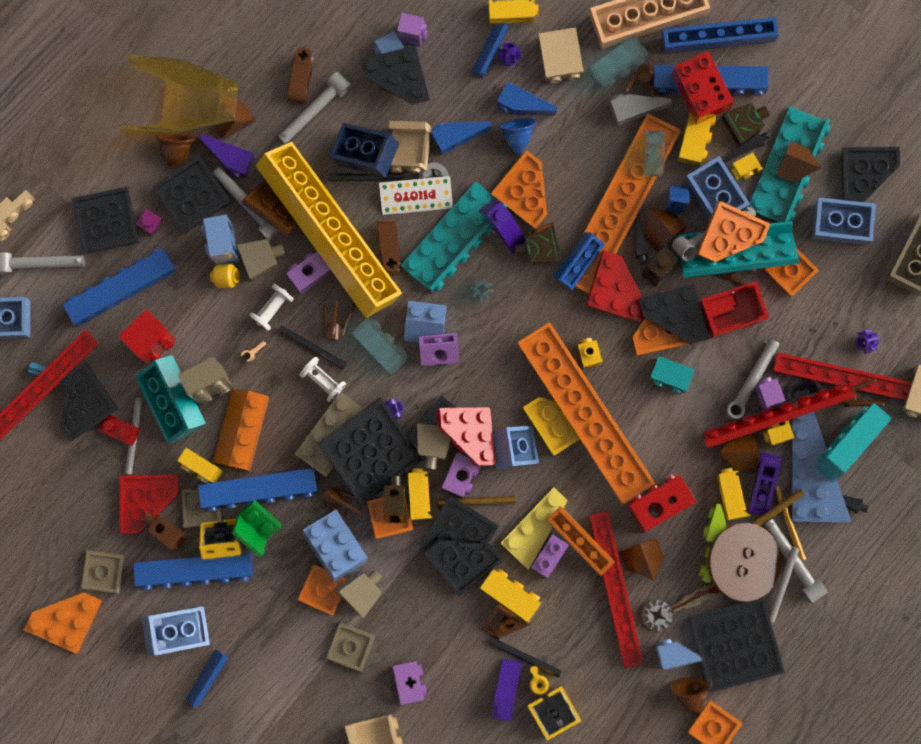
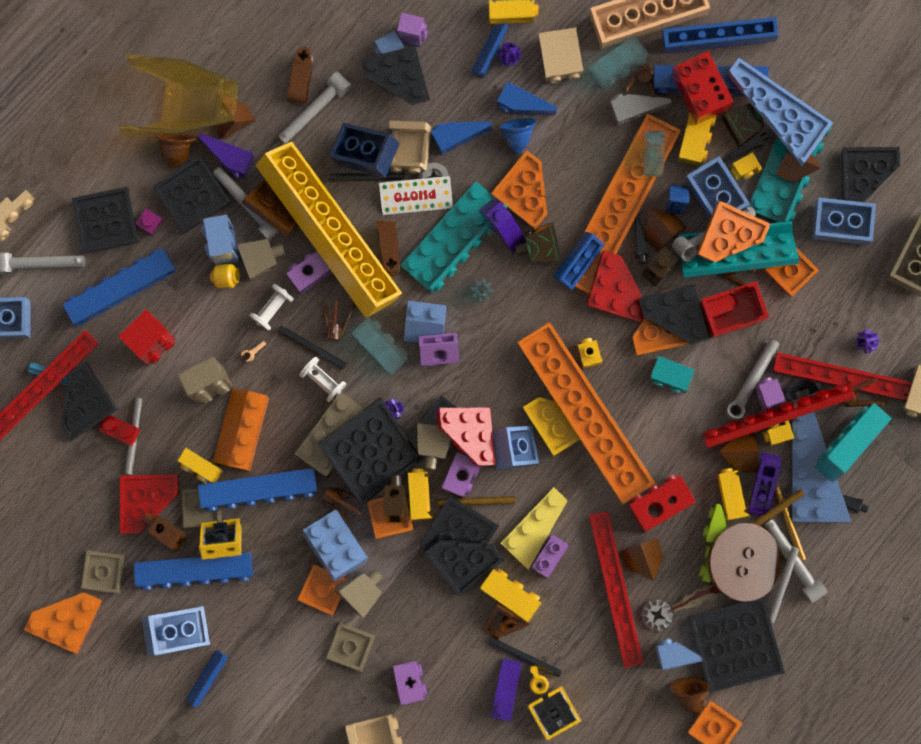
teal brick [135,355,206,444] -> none
green bracket [232,500,282,557] -> none
orange brick [547,506,615,576] -> none
none -> medium blue wing [727,58,833,166]

